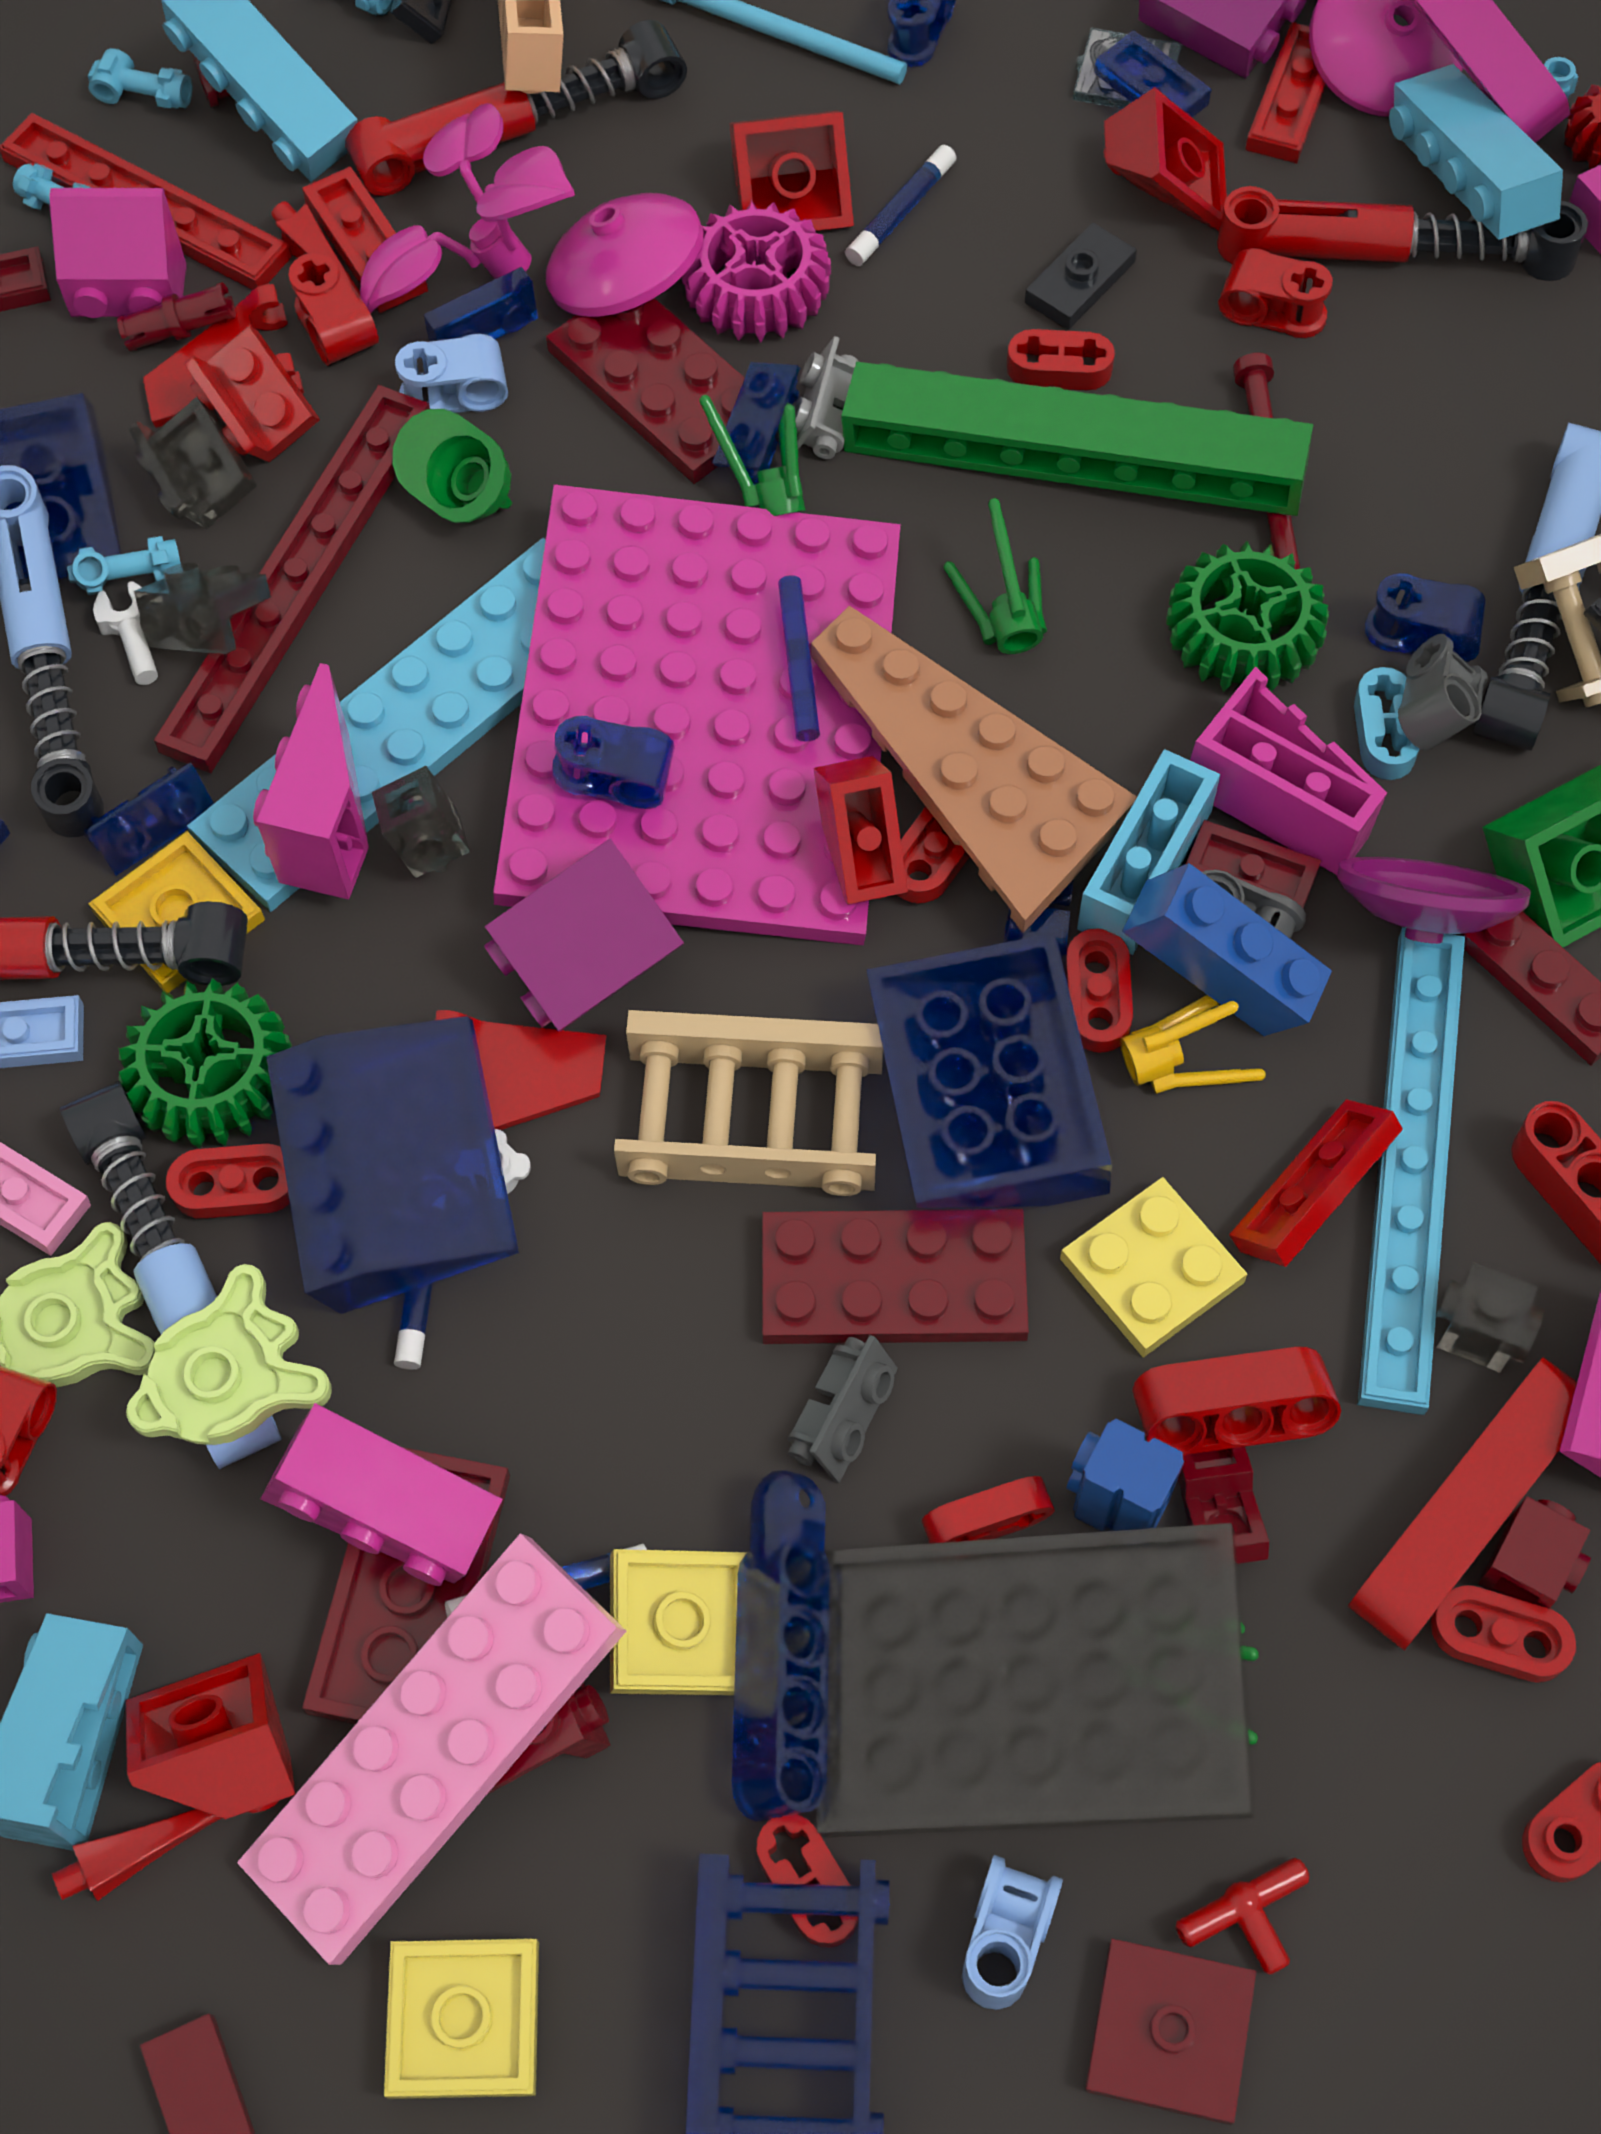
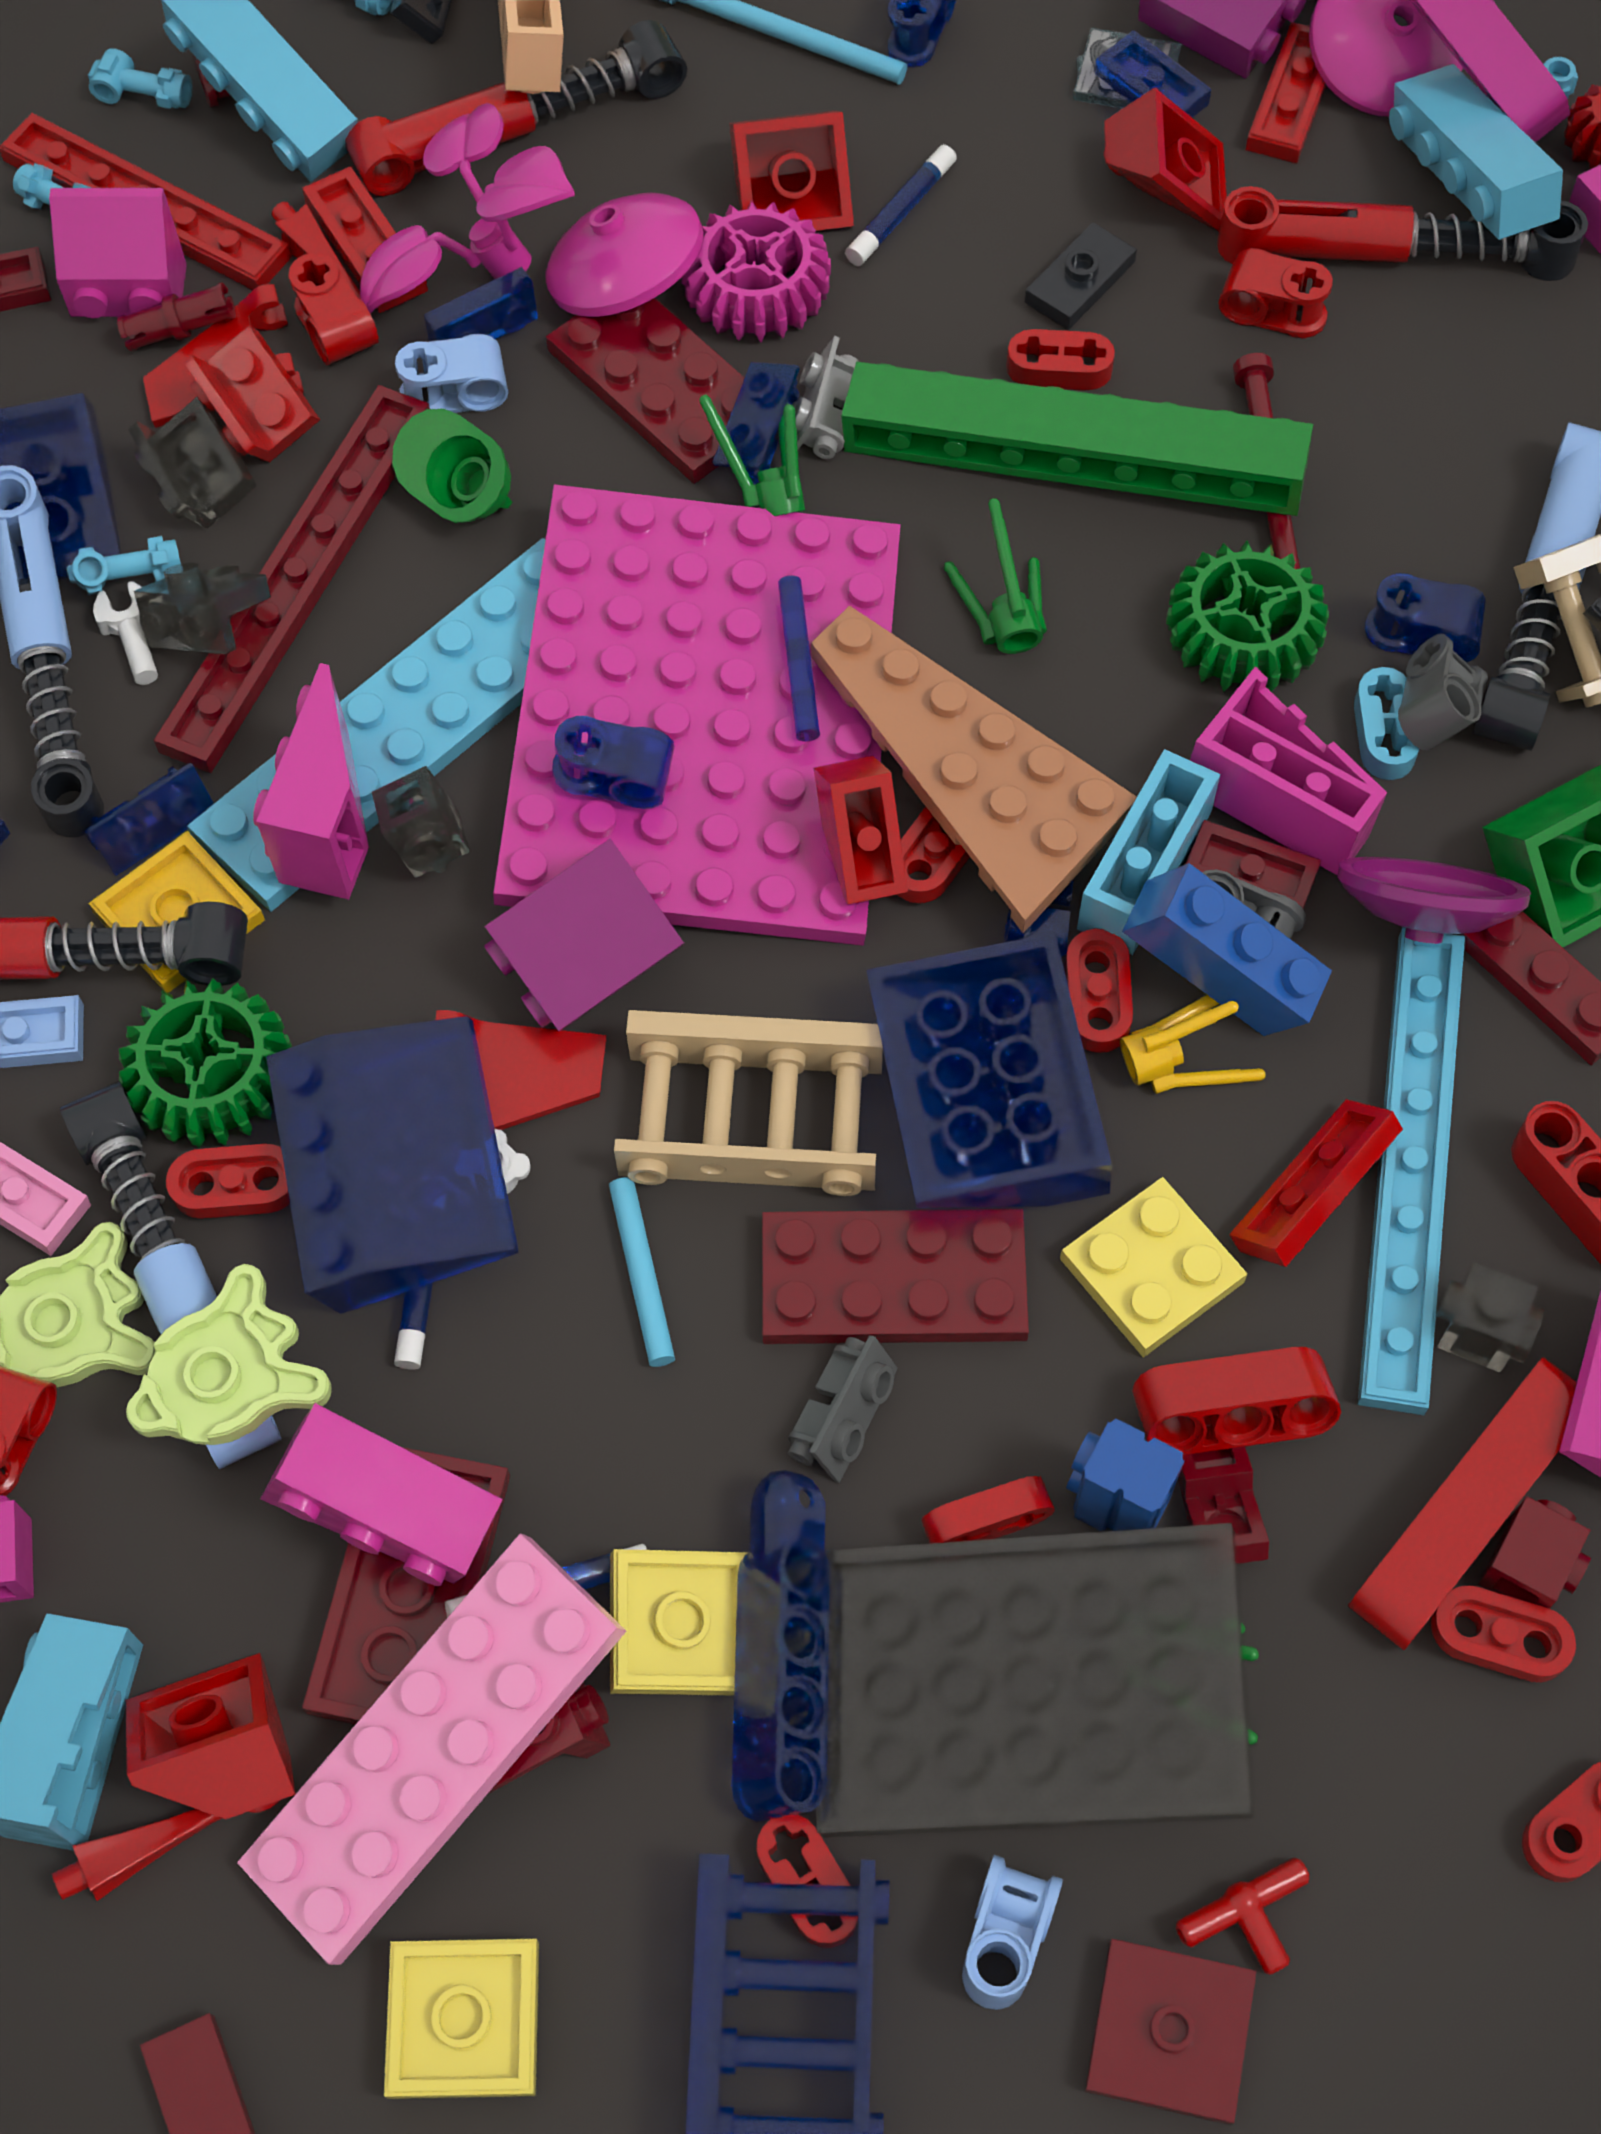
none -> medium azure bar [609,1177,675,1367]

